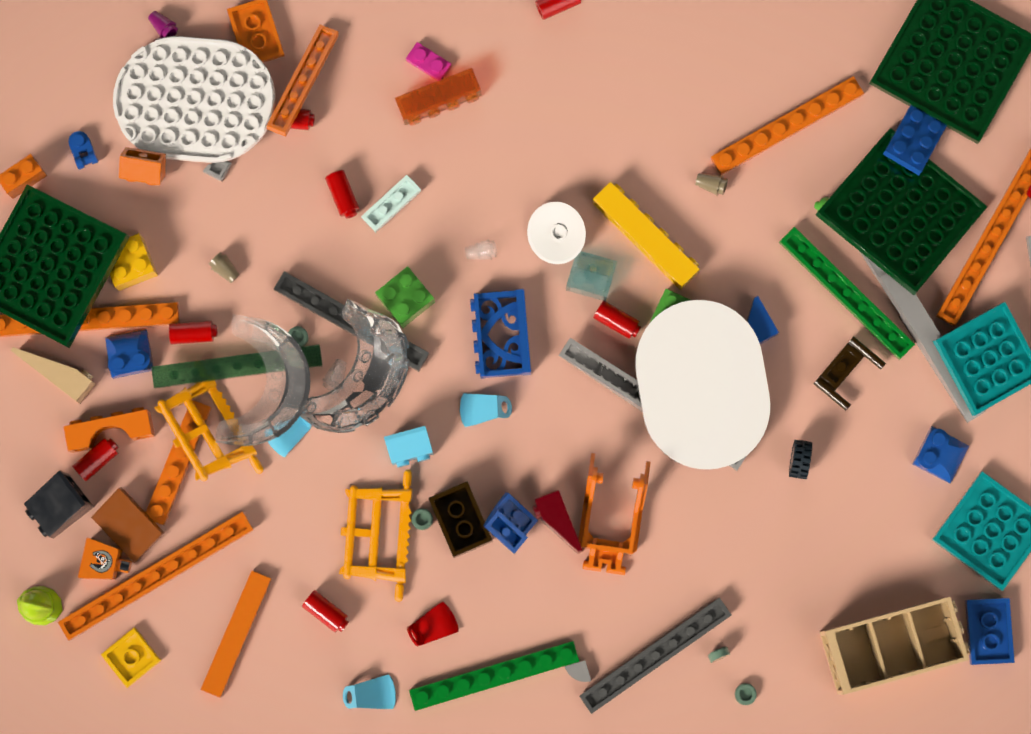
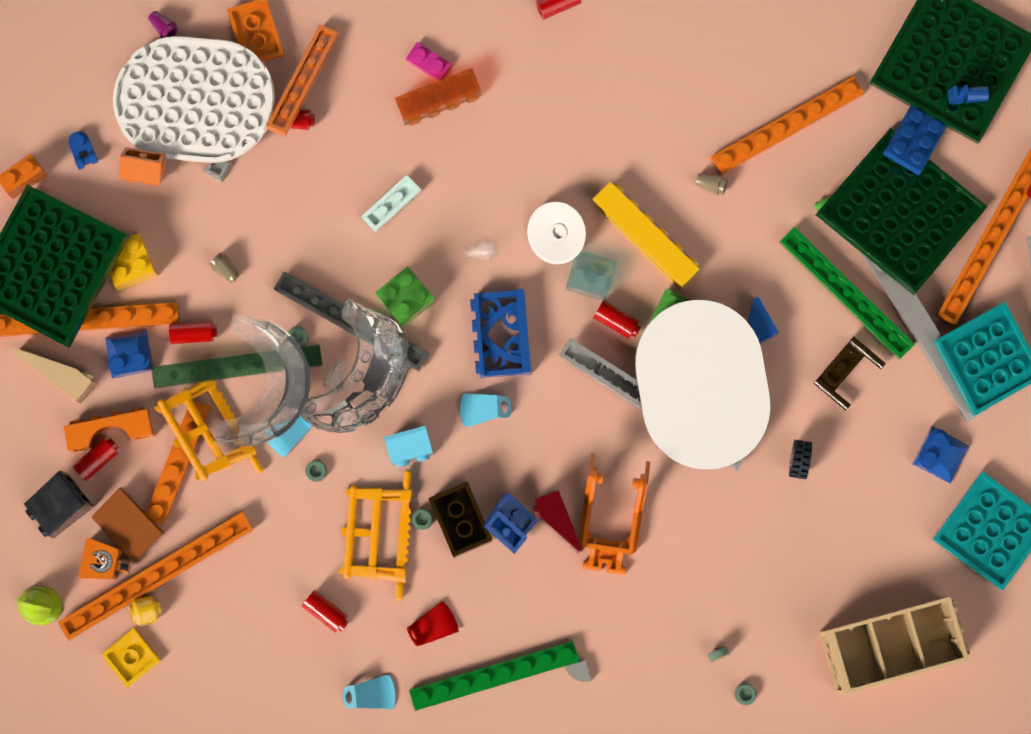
orange tile [200,571,272,698] -> none
red brick [325,170,360,219] -> none
dark grey plate [579,598,731,714] -> none
blue plate [965,598,1015,665] -> none
none -> yellow head [129,596,162,626]
none -> sand green tile [305,460,327,482]
none -> blue bar [948,85,989,105]

